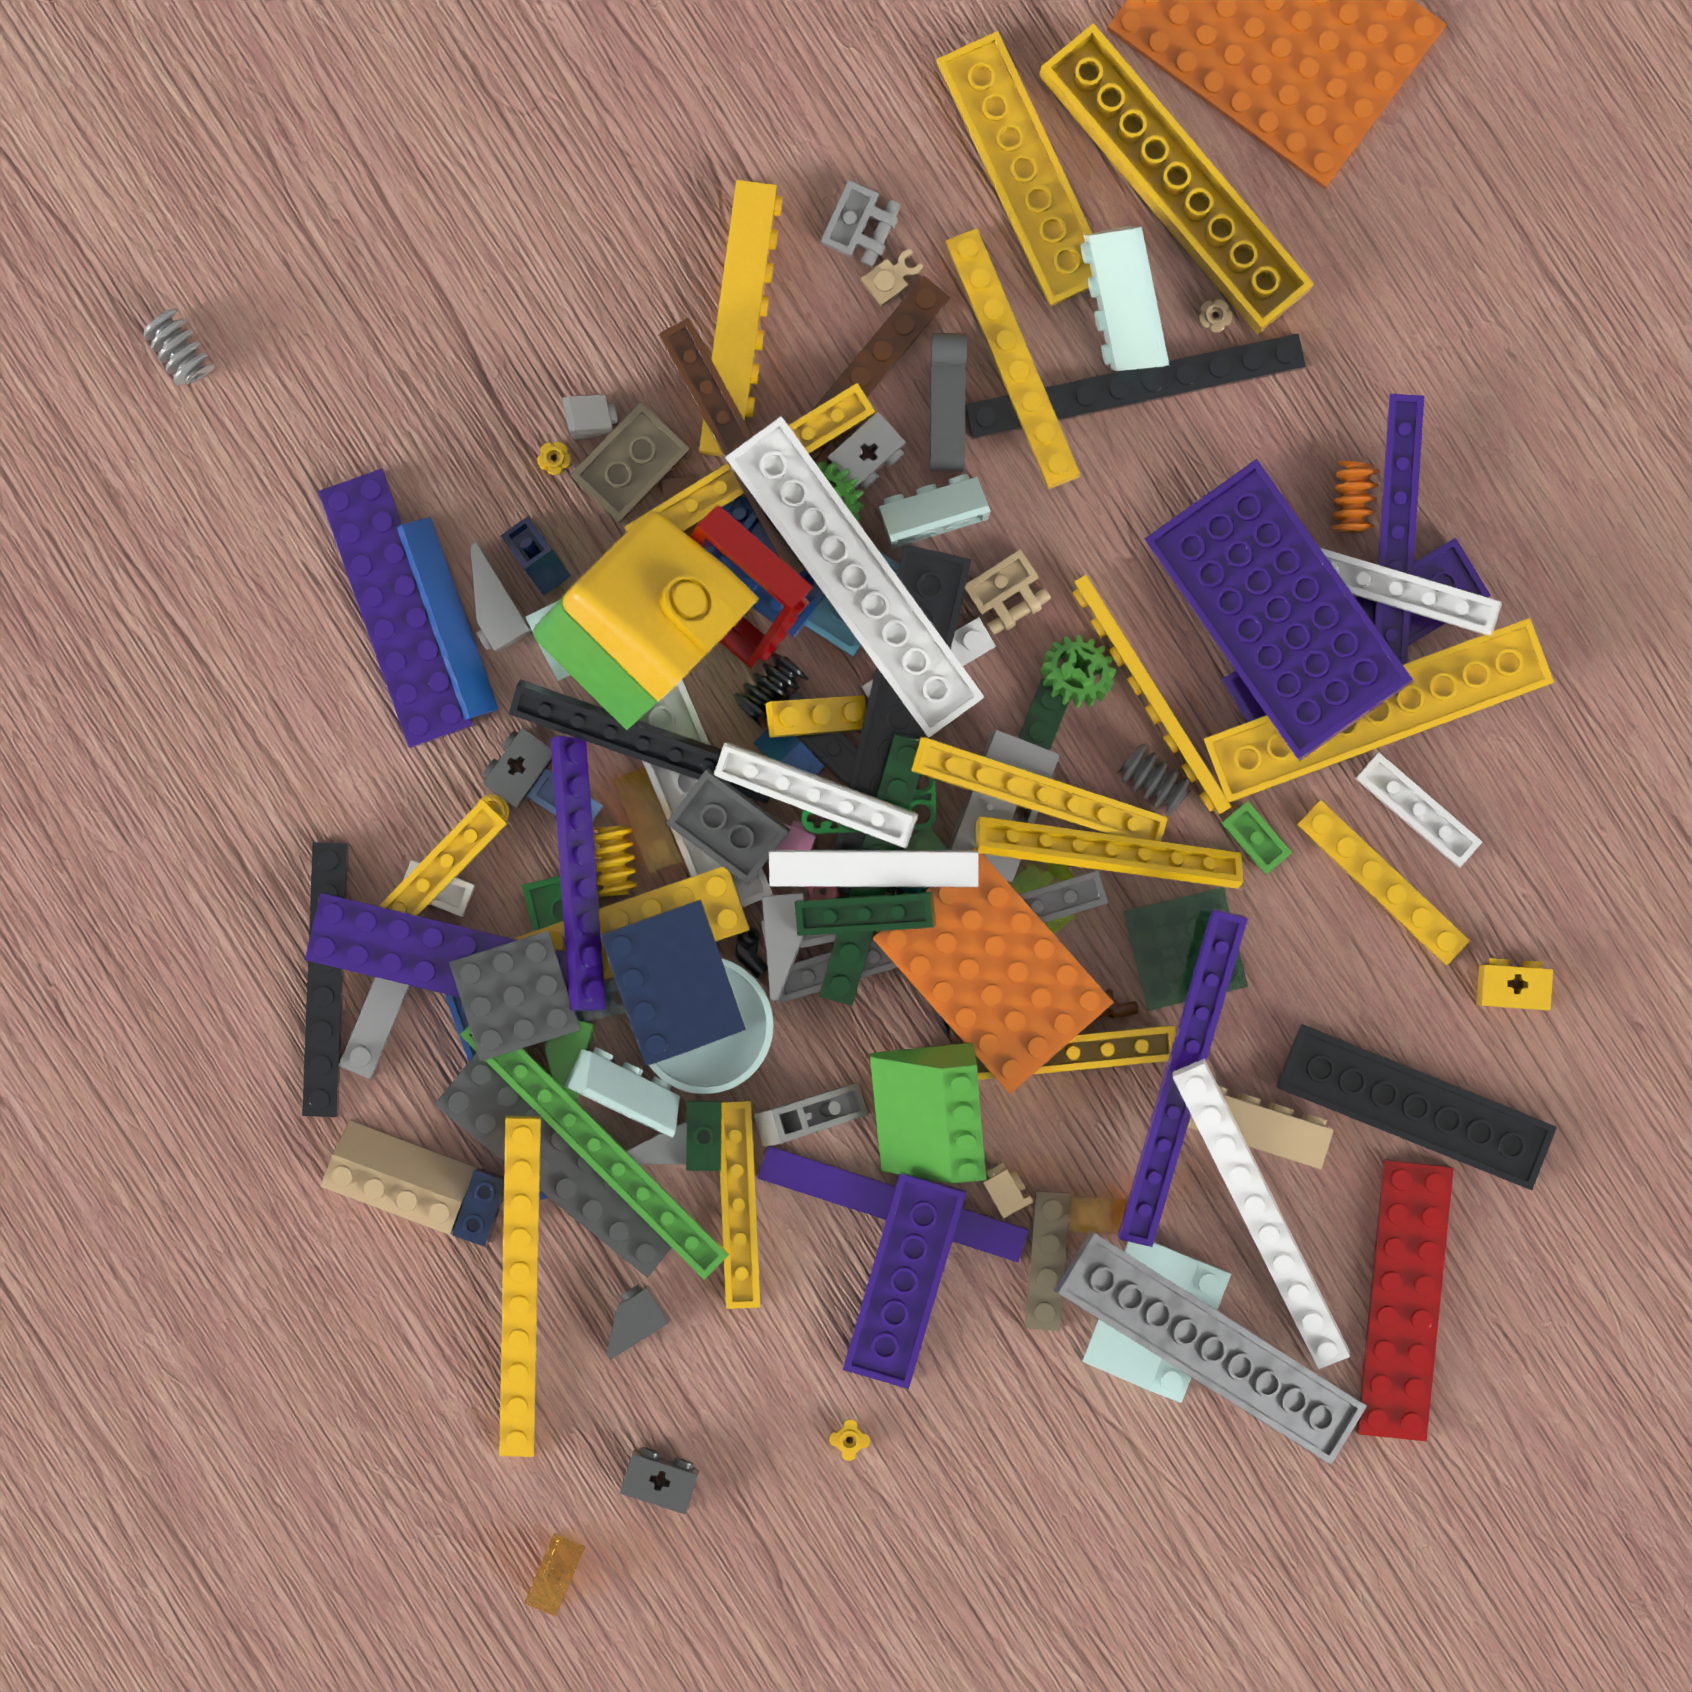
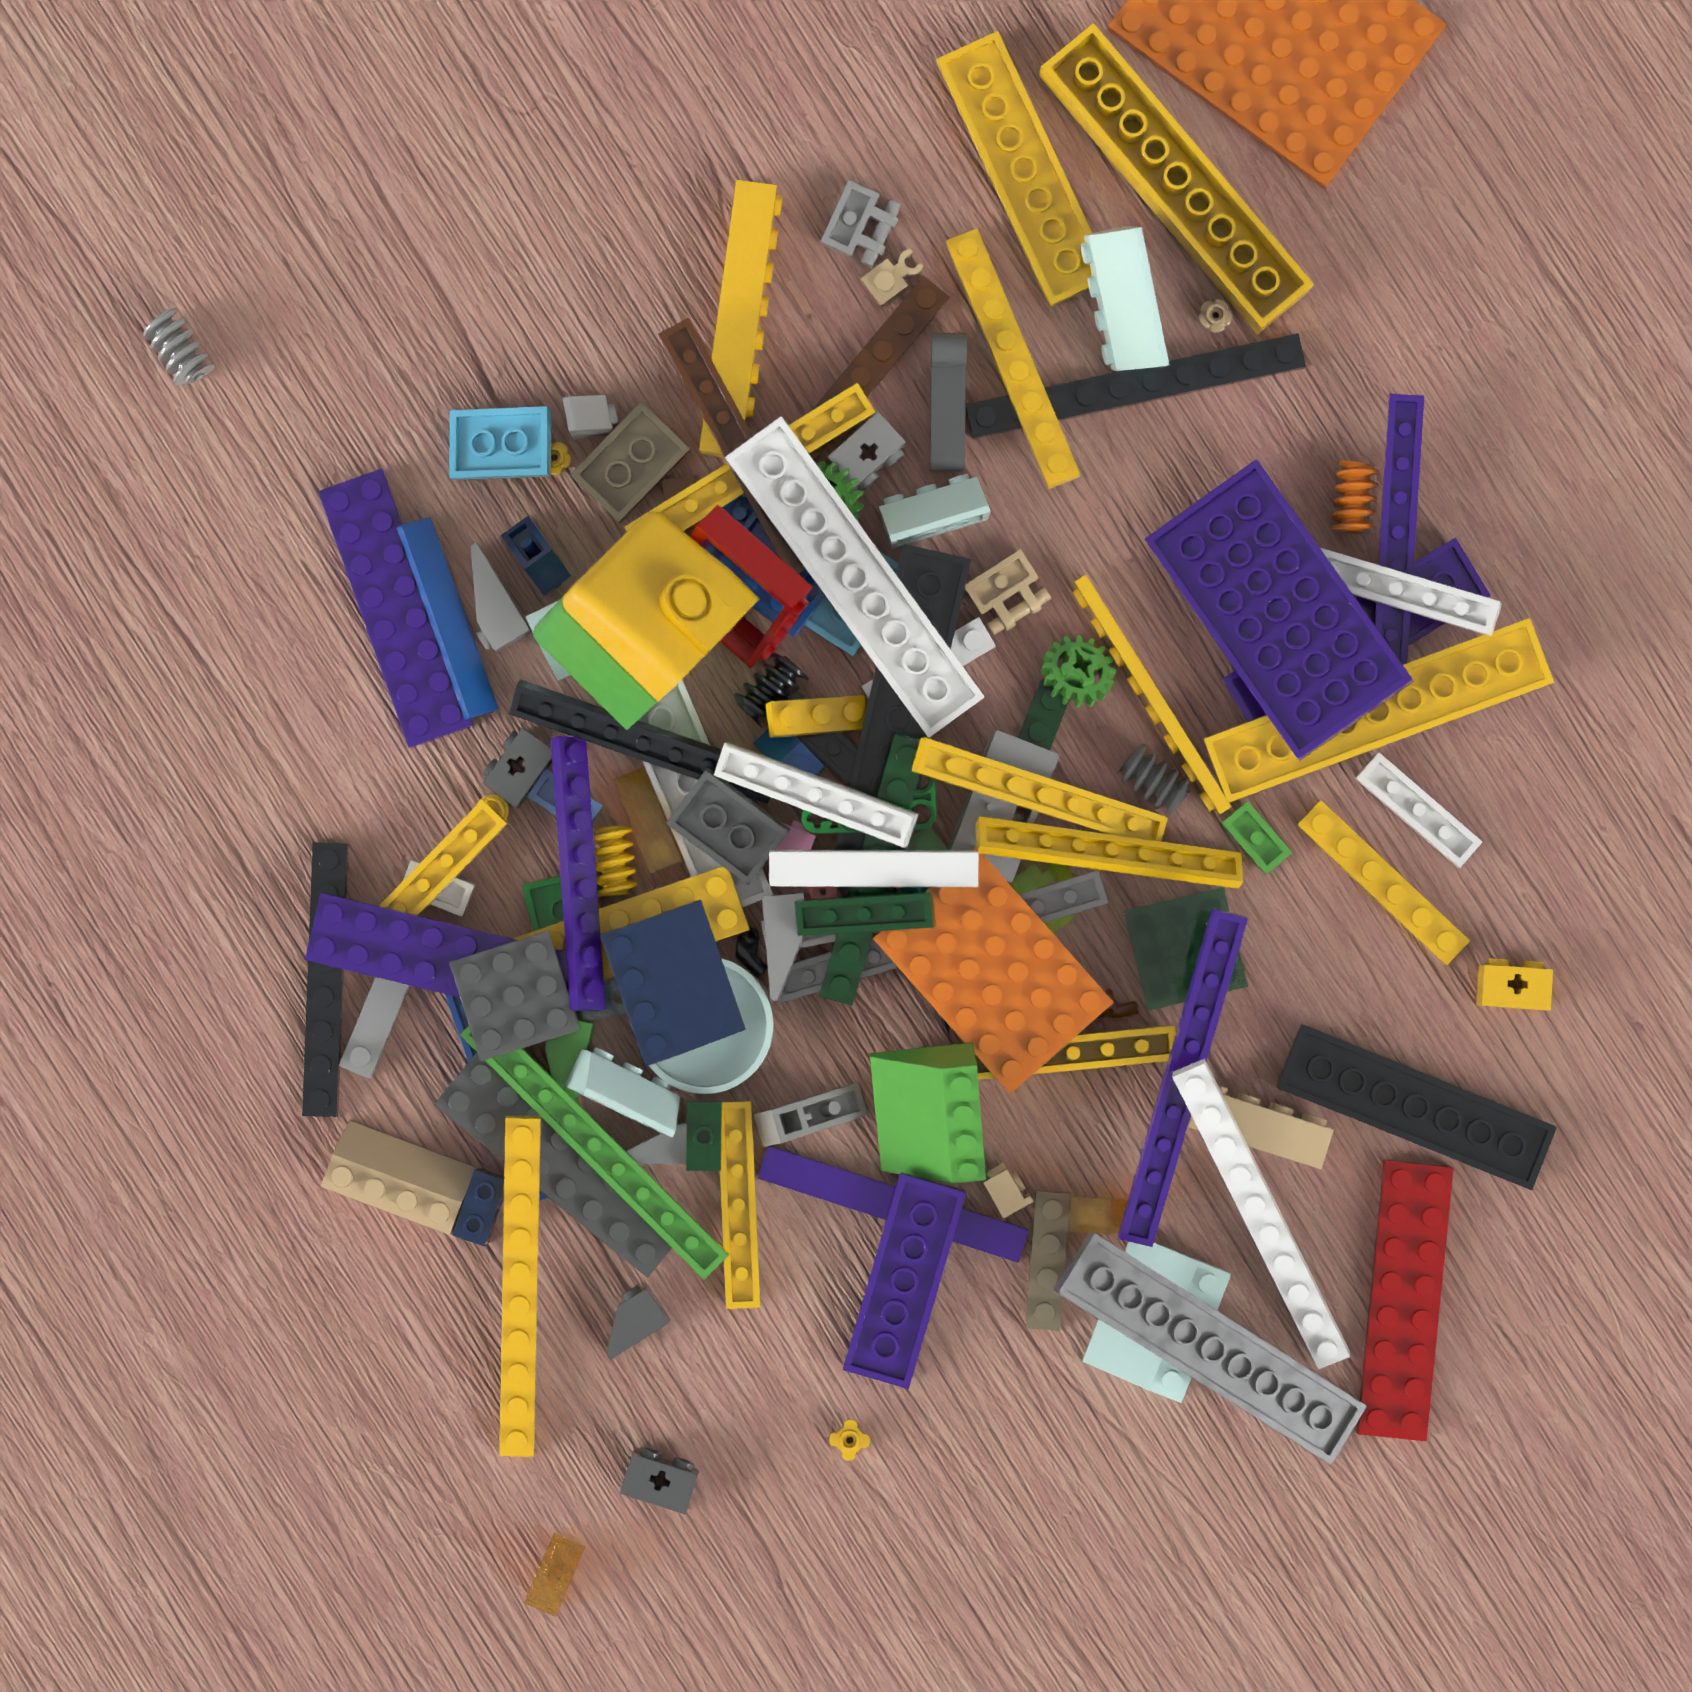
none -> medium azure plate [449,406,551,480]

